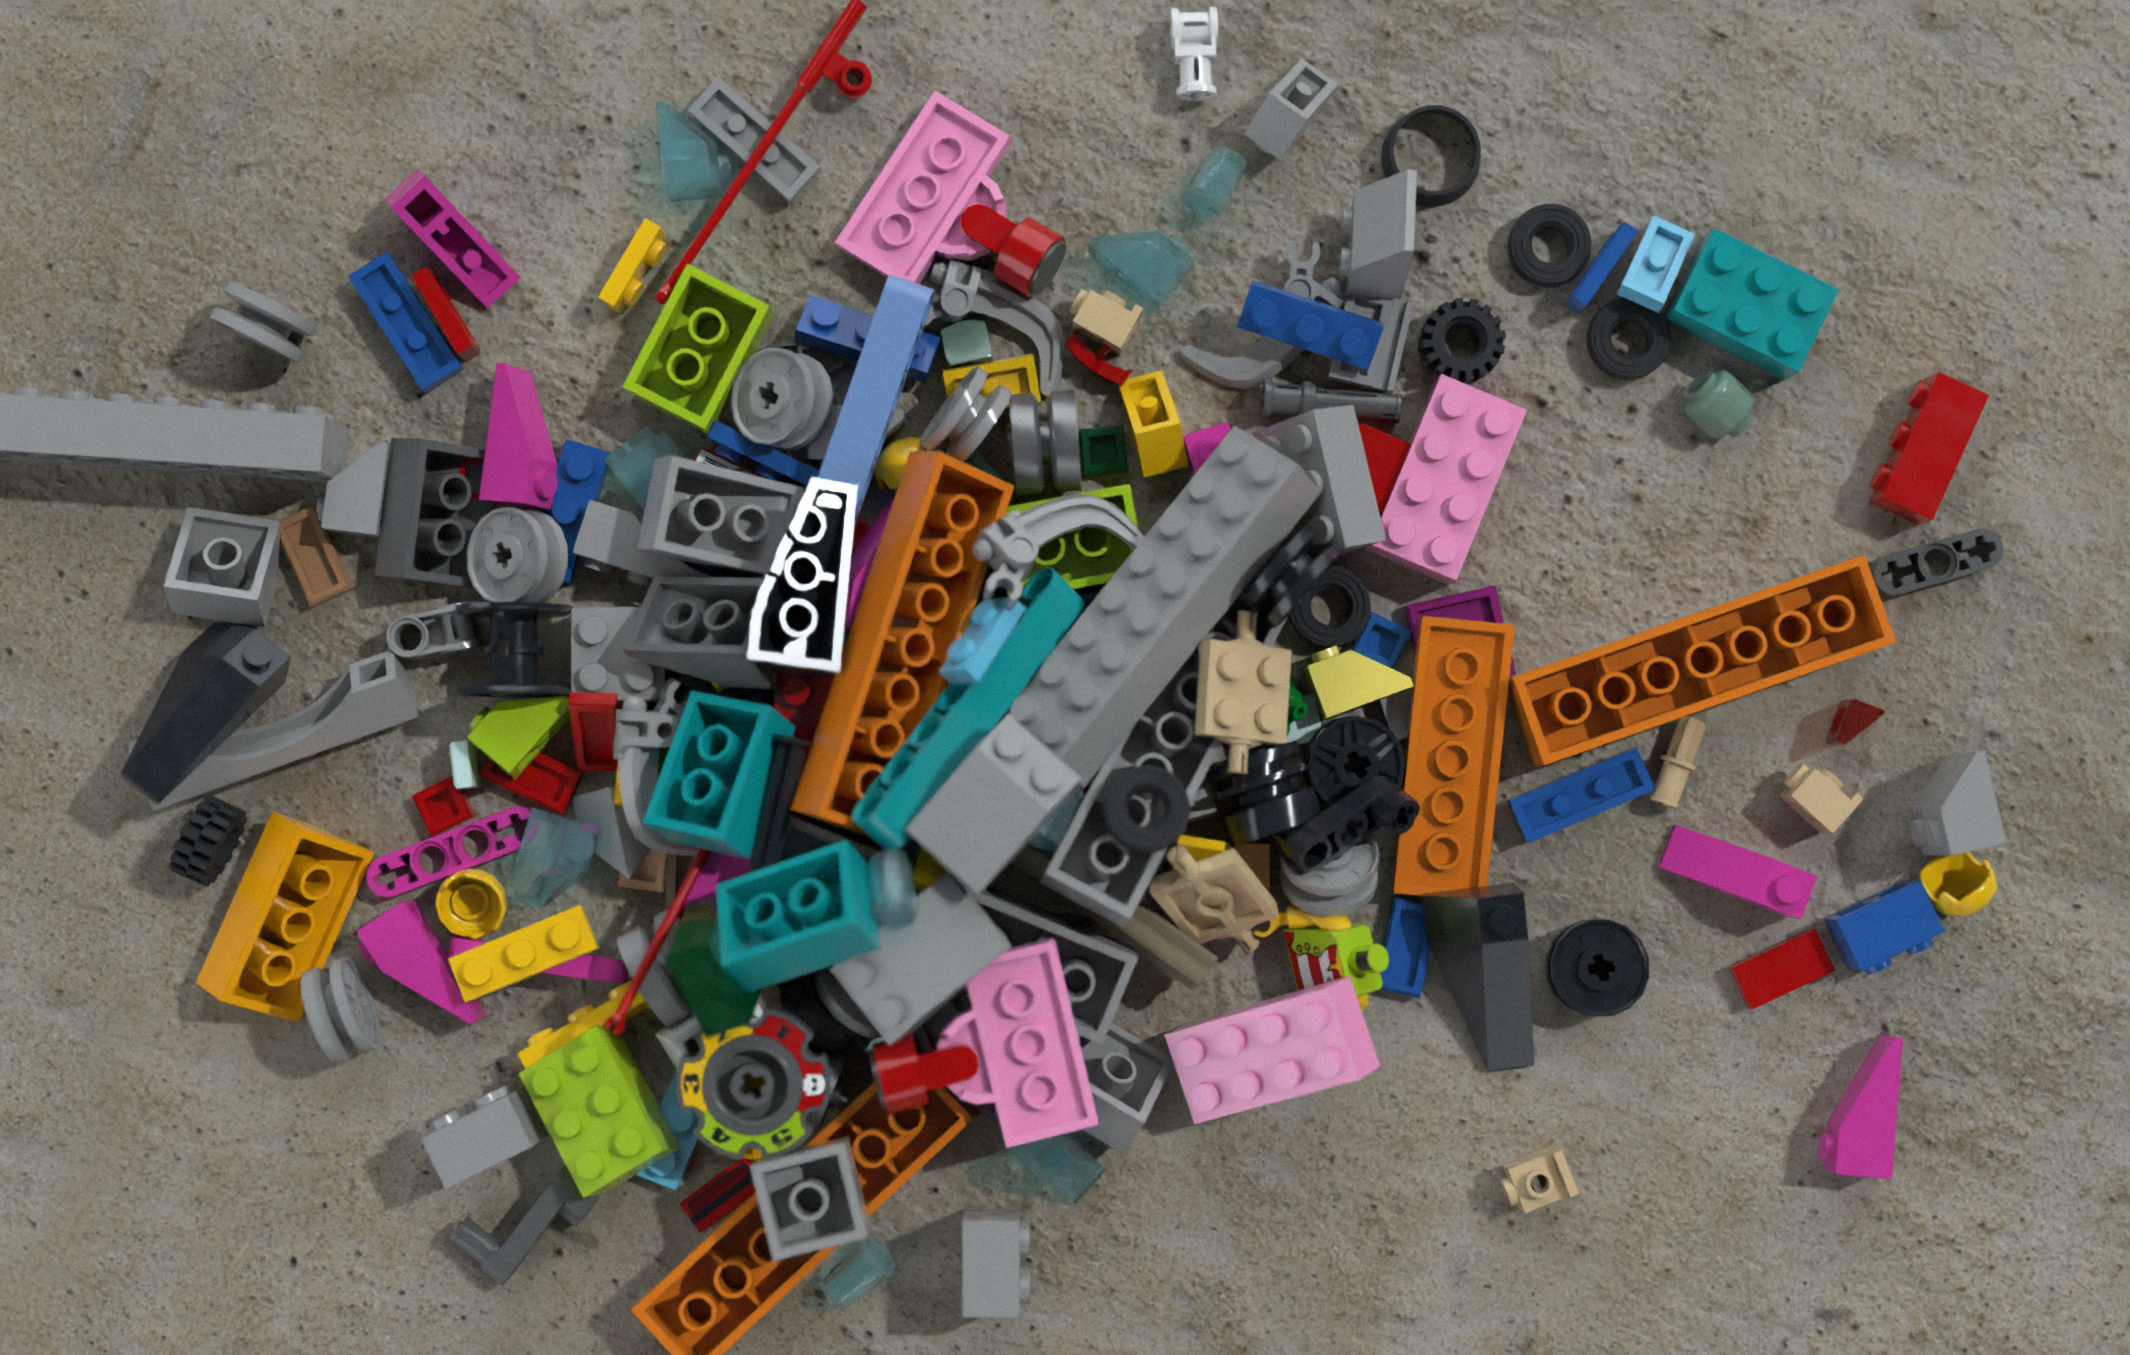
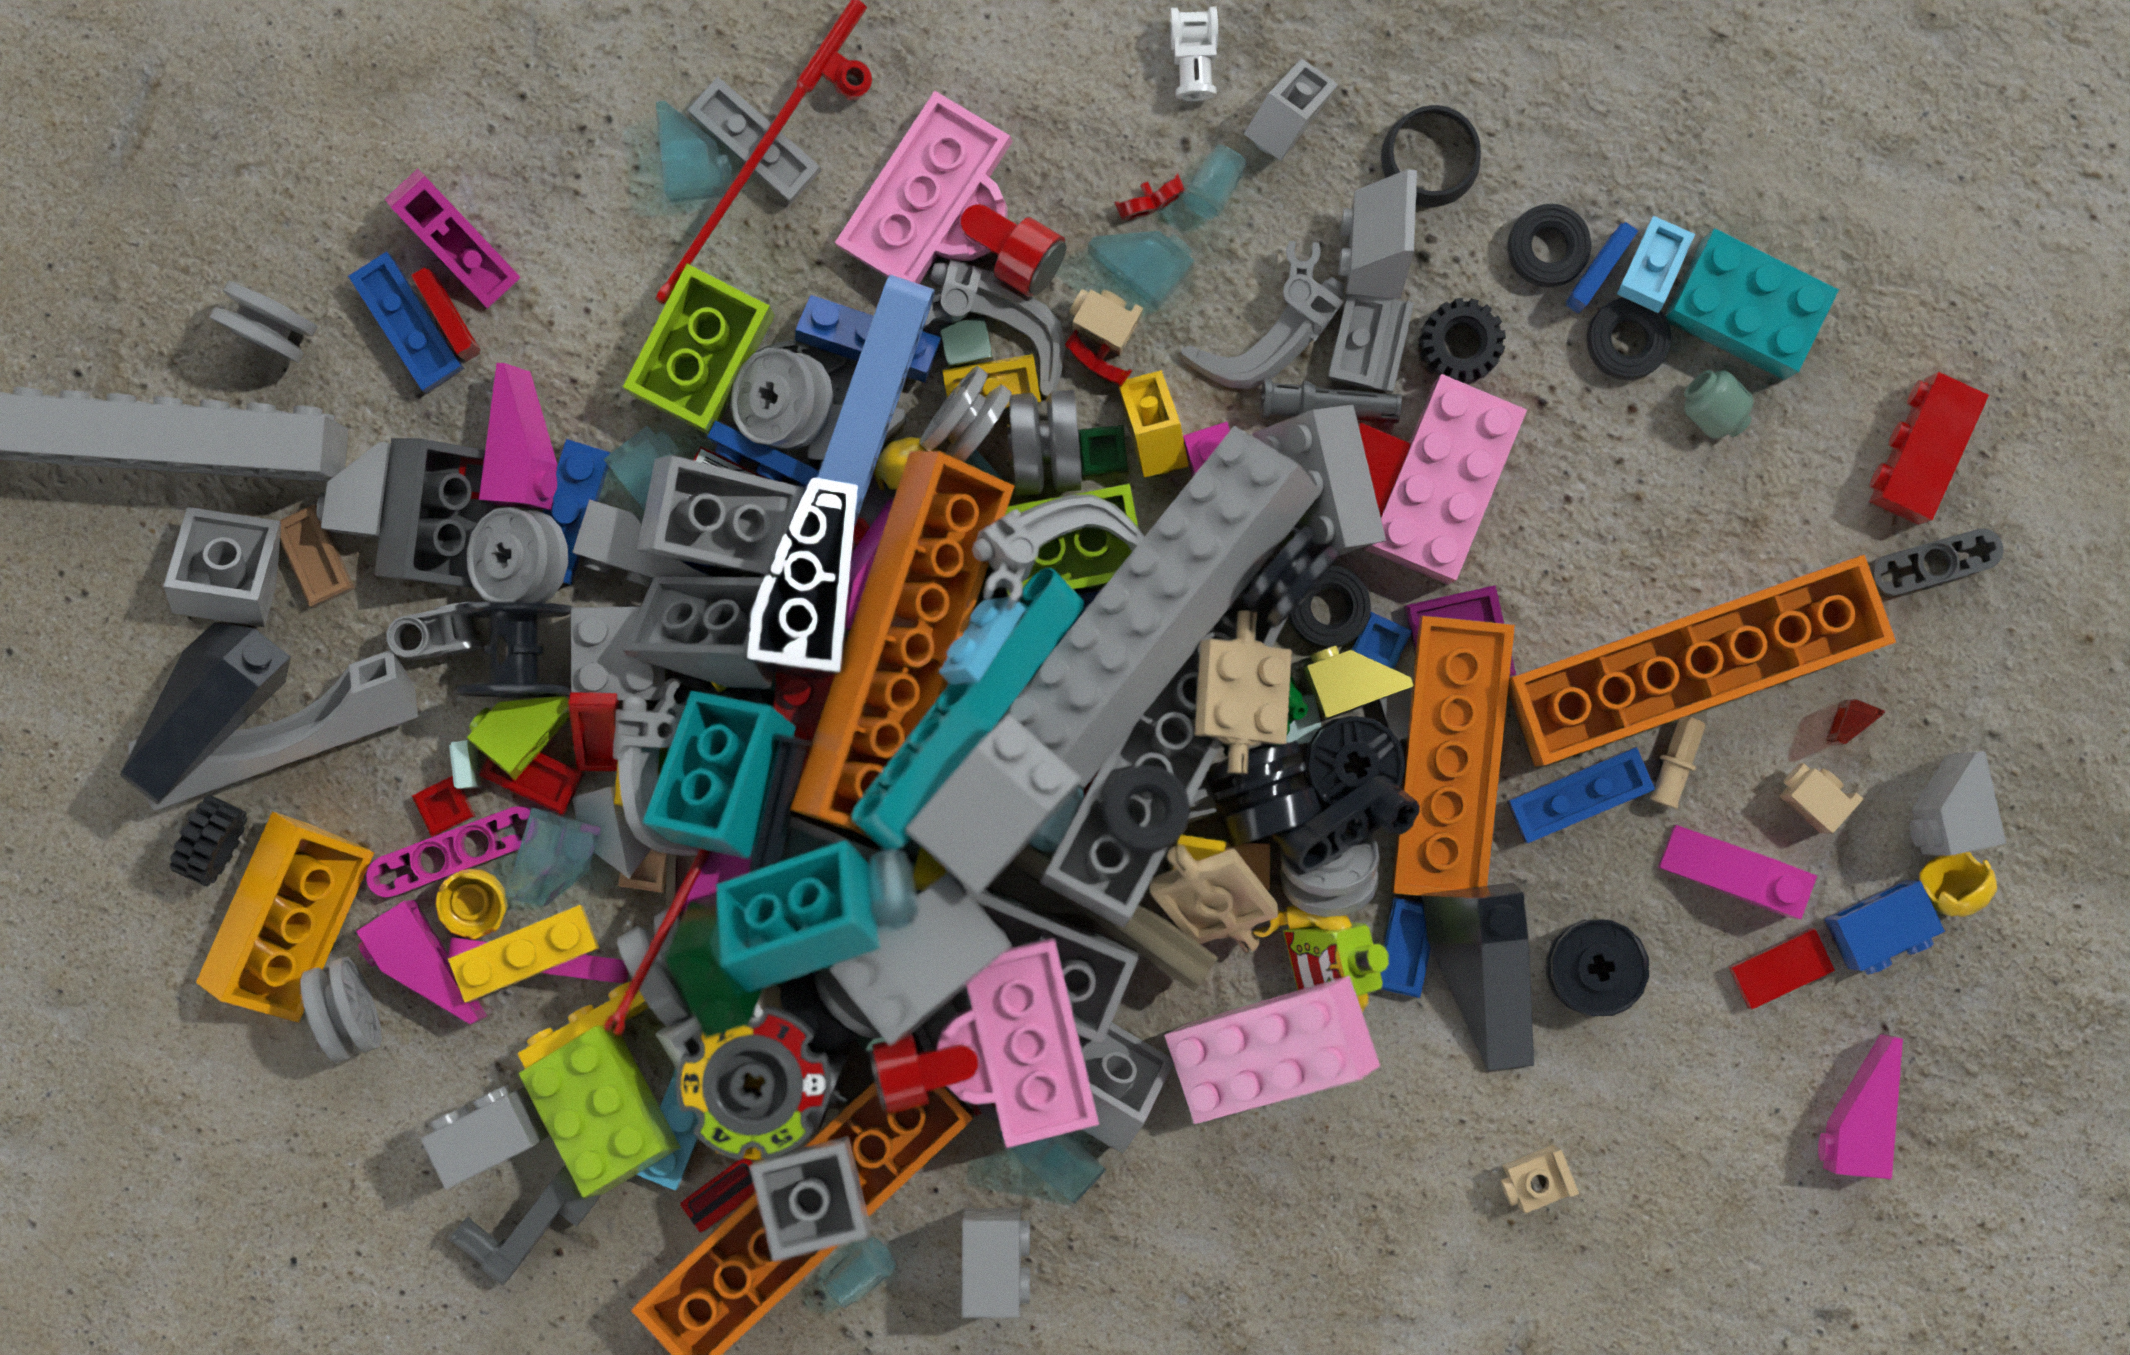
yellow plate [598,218,668,314] -> none
blue plate [1237,280,1384,370] -> none
none -> red piece [1114,173,1186,220]

